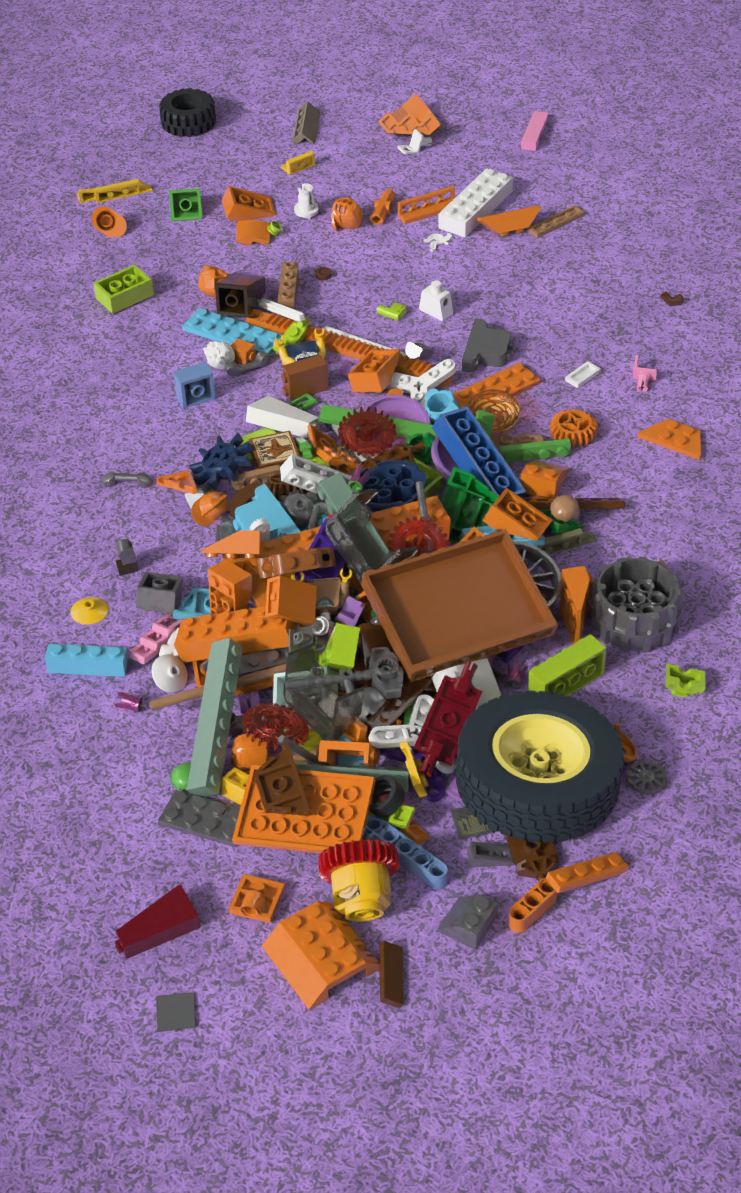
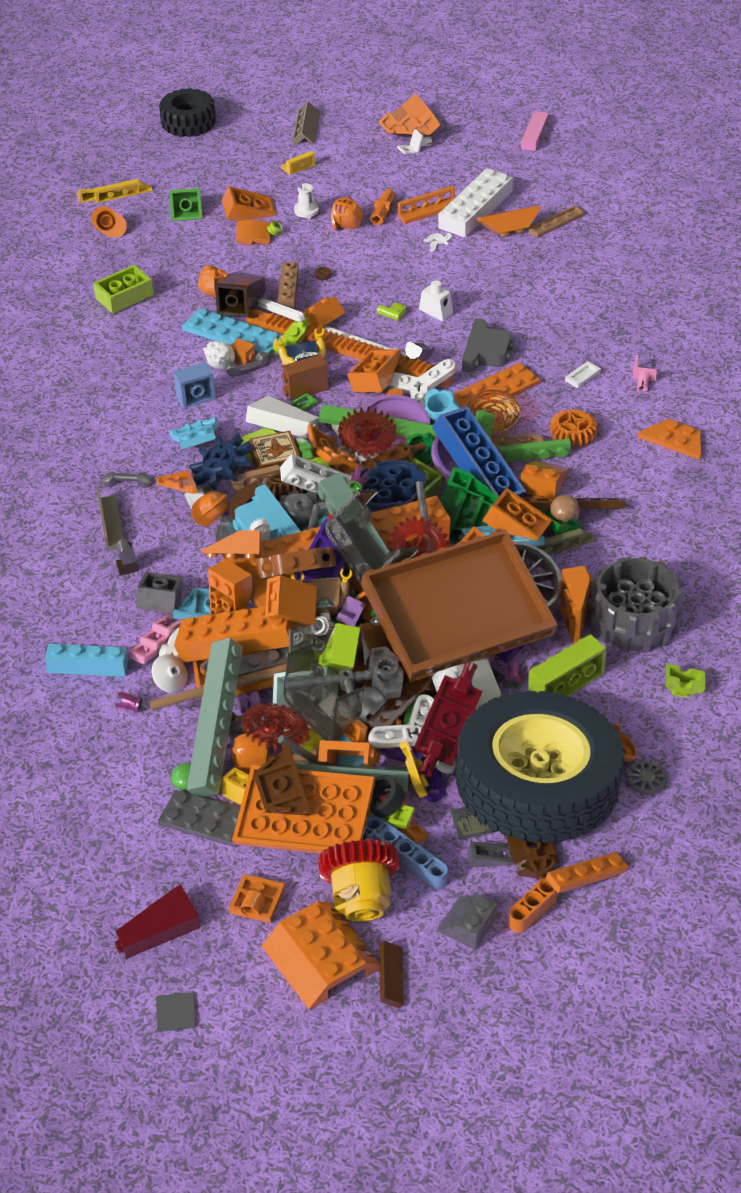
yellow dish [71,597,109,624] -> none
reddish brown arm [660,291,684,306] -> none
none -> dark tan panel [96,488,124,551]
none -> medium azure plate [169,417,219,449]
none -> orange slope [302,296,345,329]

